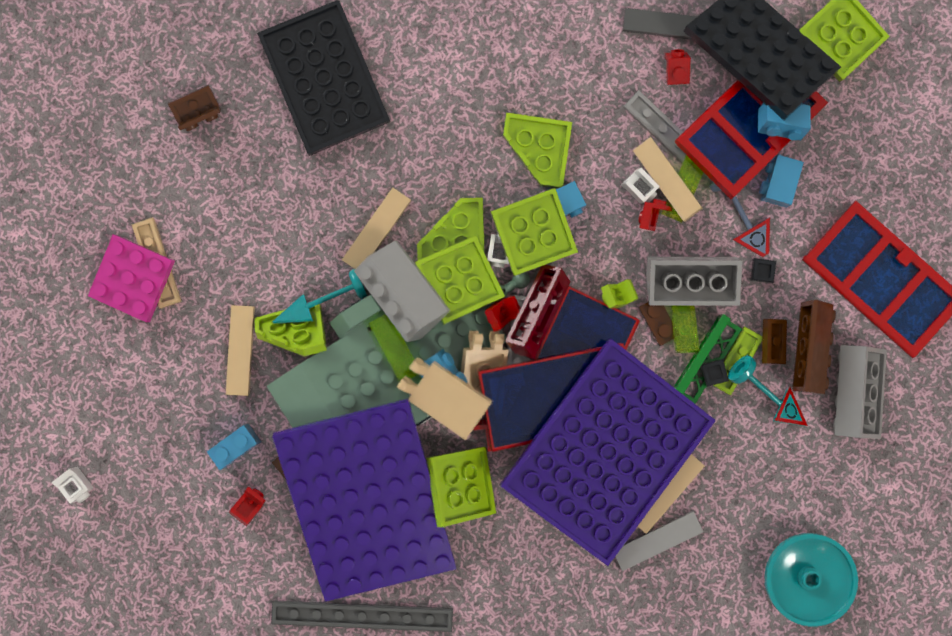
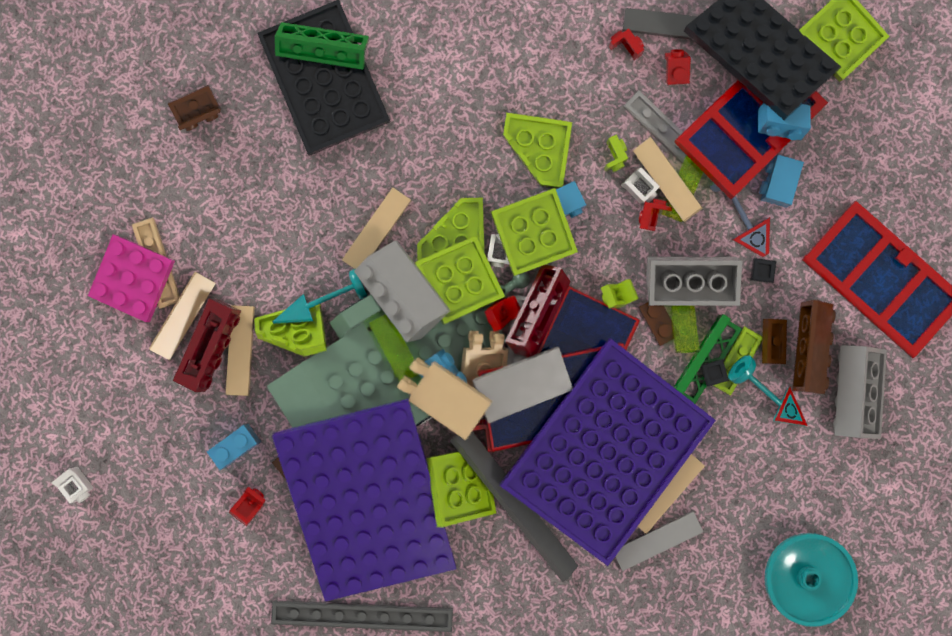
none -> tan tile [149,272,216,360]
none -> dark red brick [173,298,241,392]
none -> green fence [275,22,369,69]
none -> dark grey tile [450,432,578,582]
none -> light grey tile [472,347,573,424]
none -> lime bracket [604,134,628,172]
none -> red bracket [609,29,645,60]

